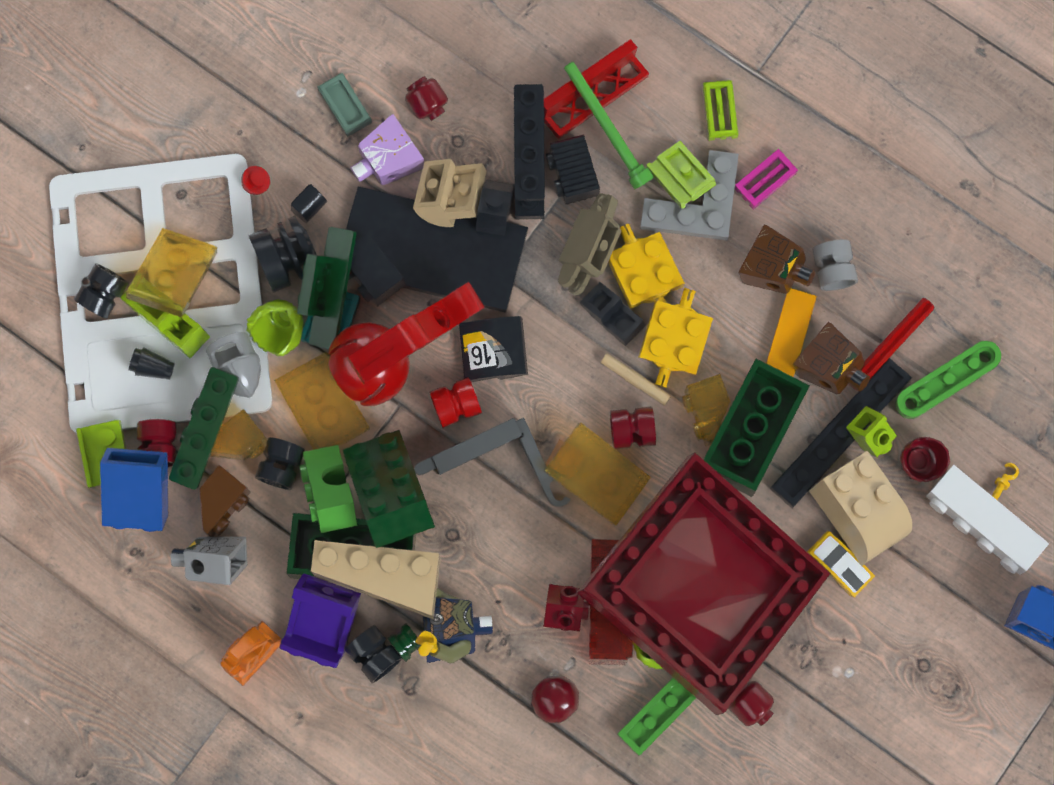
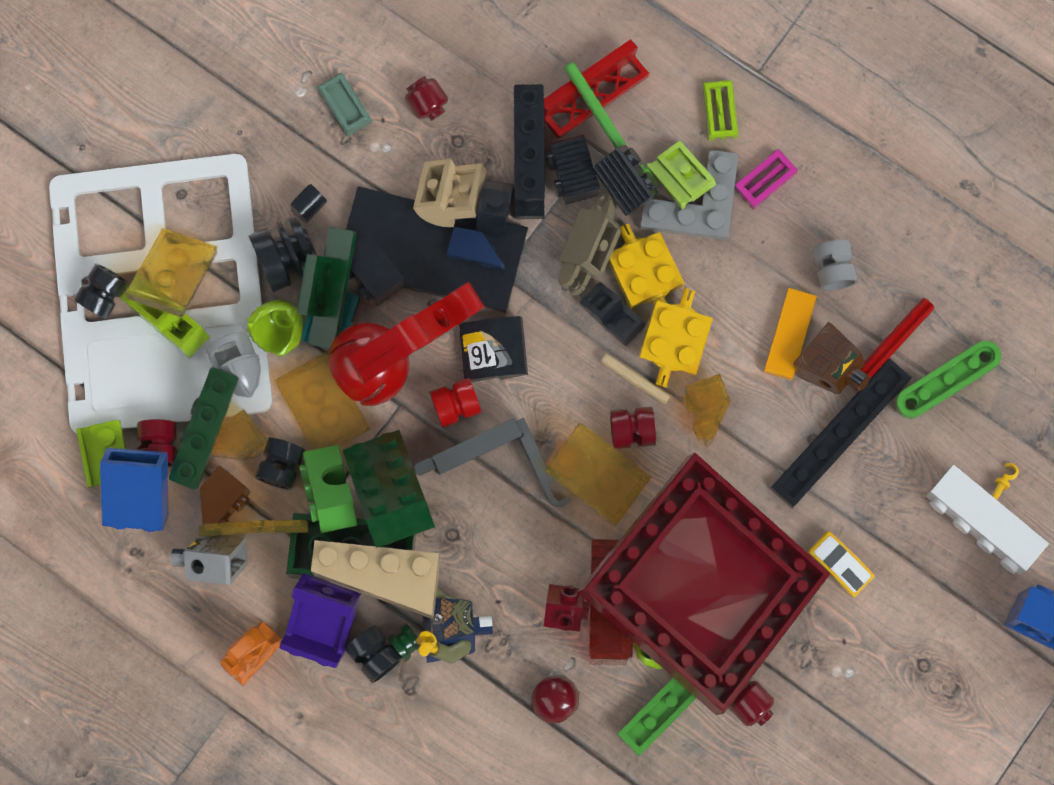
black cone [128,347,175,380] -> none
red plate [241,166,270,195] -> none
lavender torso [350,114,424,185] -> none
dark green brick [703,358,810,497] -> none
reddish brown torso [738,224,815,294] -> none
tan brick [810,451,912,566] -> none
lime brick [846,406,897,457] -> none
dark red hair [900,437,950,483] -> none
none -> clear yellow tile [199,520,308,536]
none -> dark blue slope [446,227,505,270]
none -> black brick [592,145,659,216]

